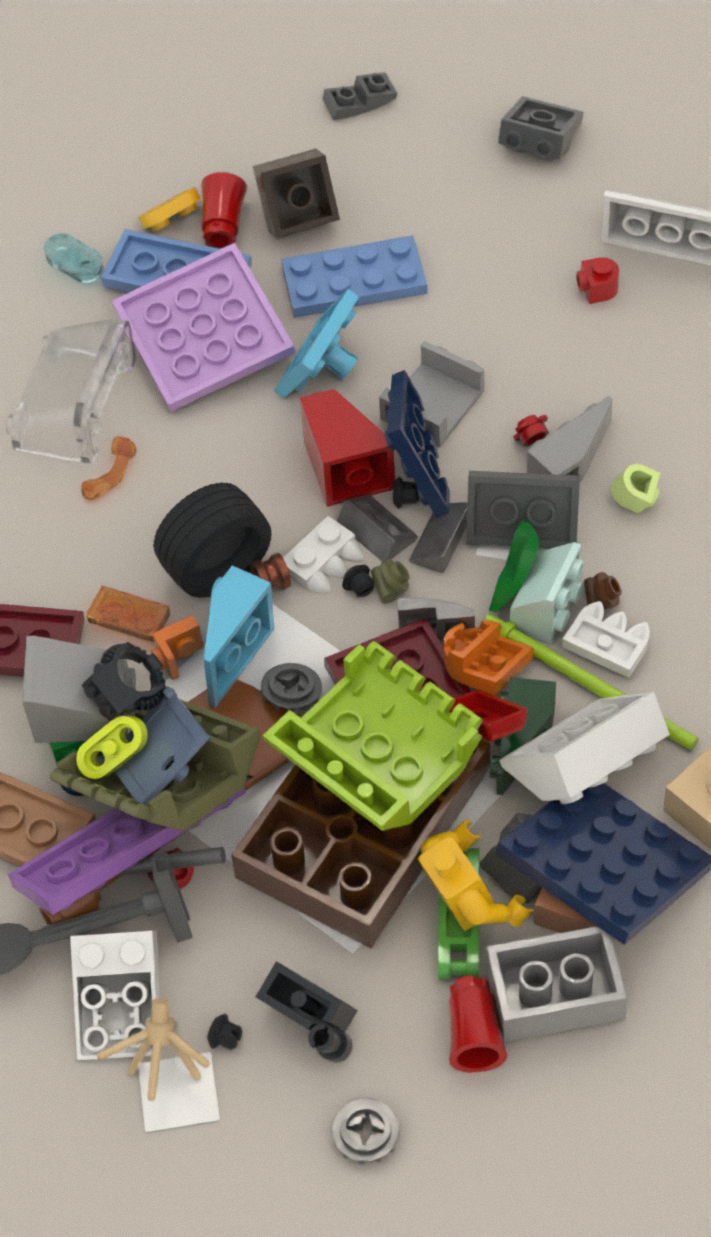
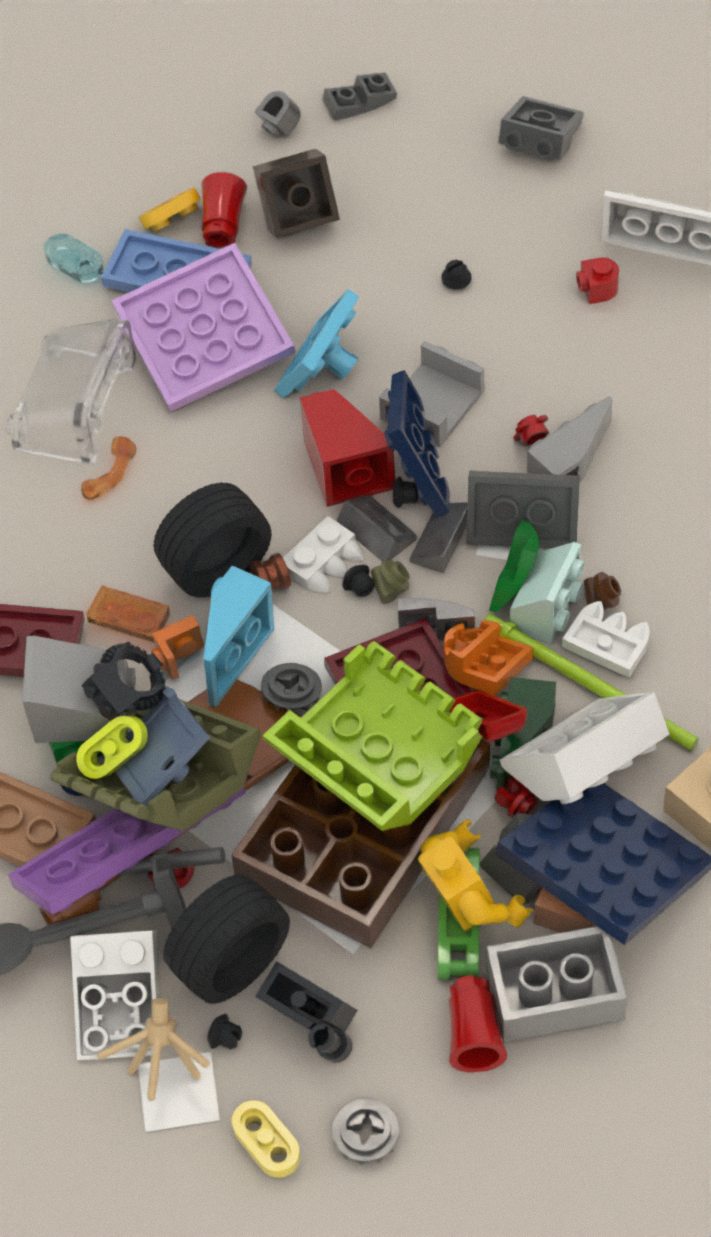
medium blue plate [281,235,427,318] -> none
yellowish green plate [611,464,660,514] -> none
none -> black tyre [163,874,290,1004]
none -> light yellow plate [232,1100,300,1178]
none -> flat silver plate [254,91,301,137]
none -> black piece [441,260,472,289]
none -> red plate [494,776,538,819]

